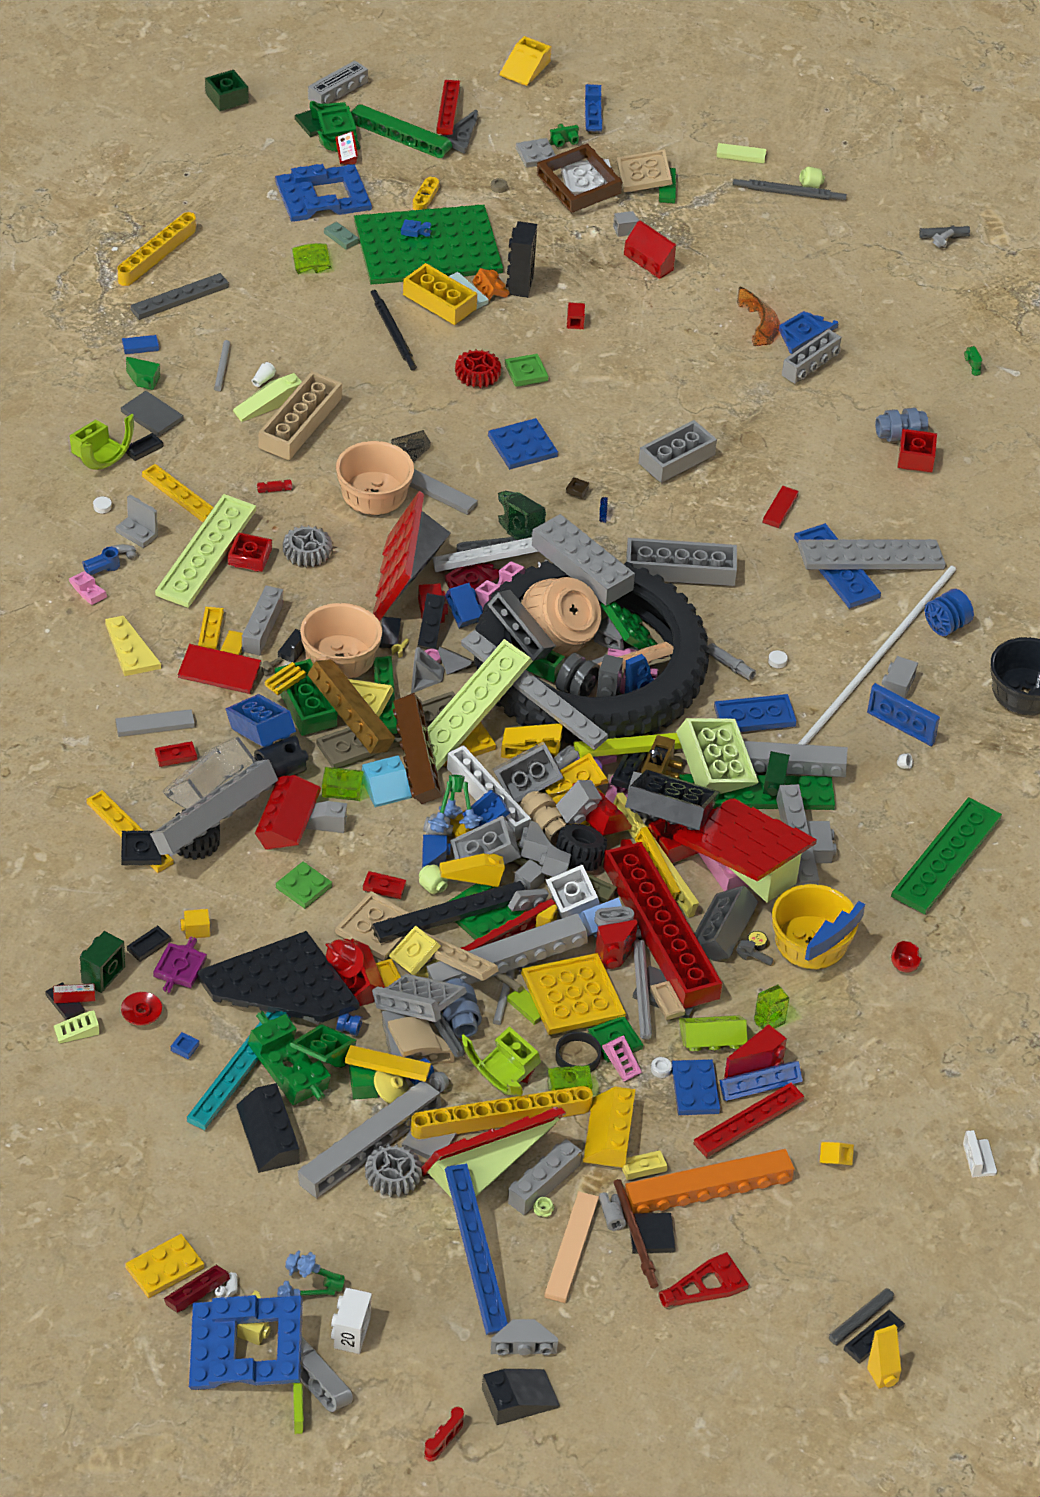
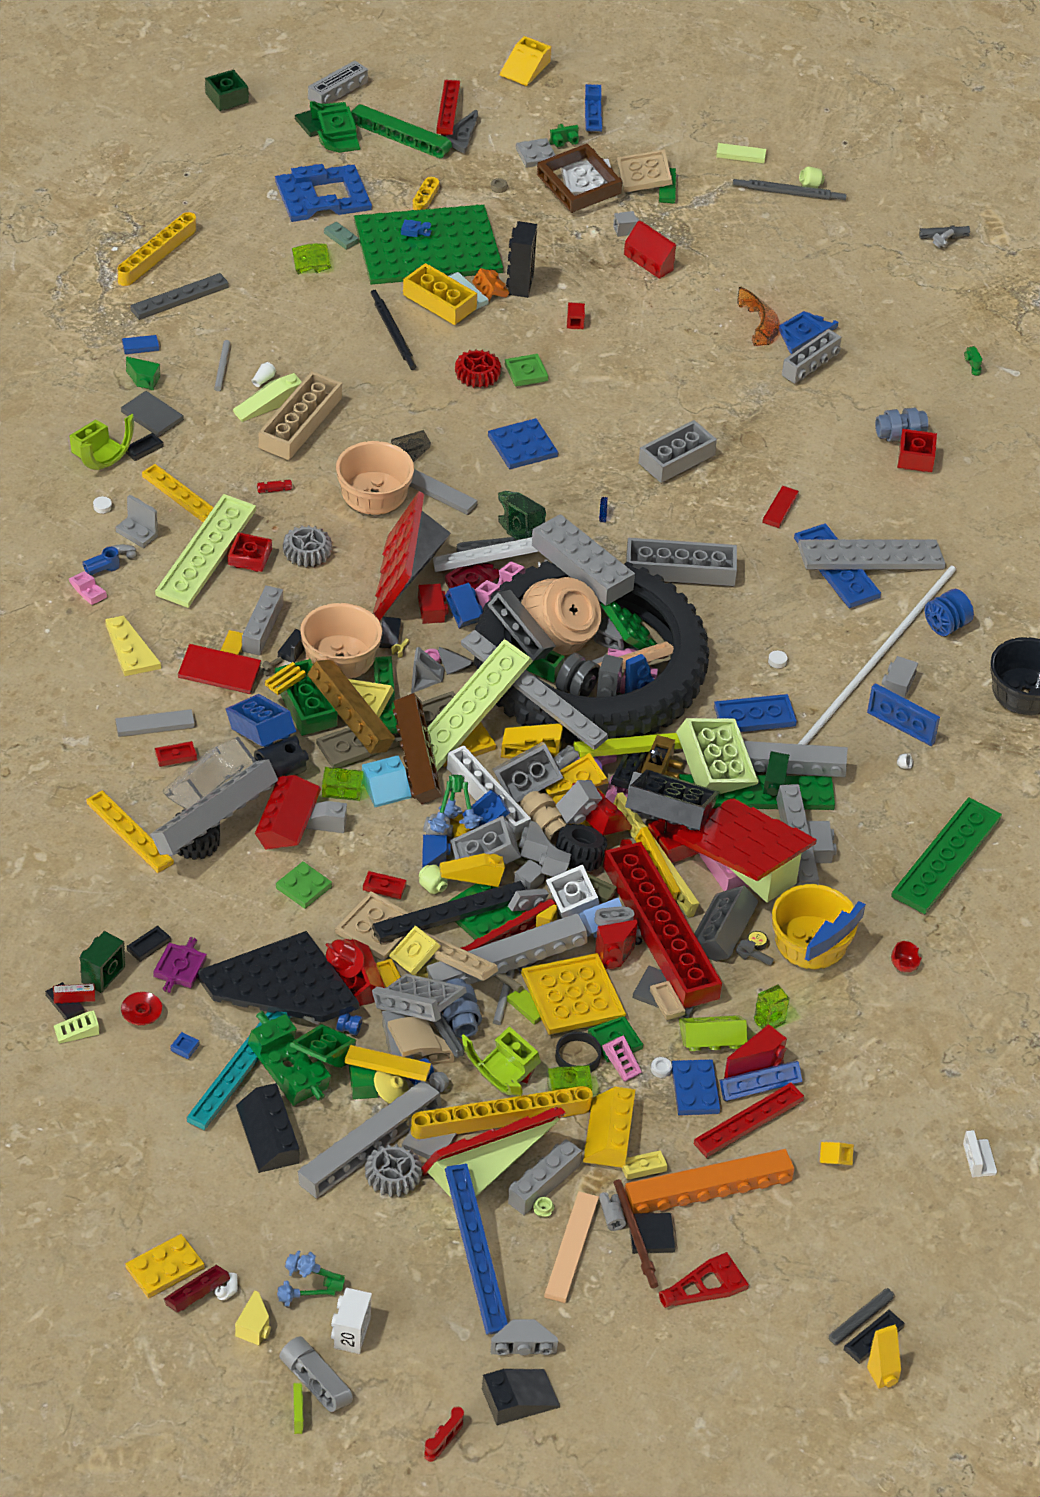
black tile [121,831,161,865] -> none
yellow brick [180,909,210,939] -> none
blue piece [189,1295,303,1390] -> none
yellow tile [198,606,224,650] -> none
slope [335,132,358,164] -> none
black plate [417,593,445,649] -> none
dark brown plate [566,477,590,499] -> none
light grey axle [633,940,652,1040] -> none
light grey pin [708,643,756,681] -> none

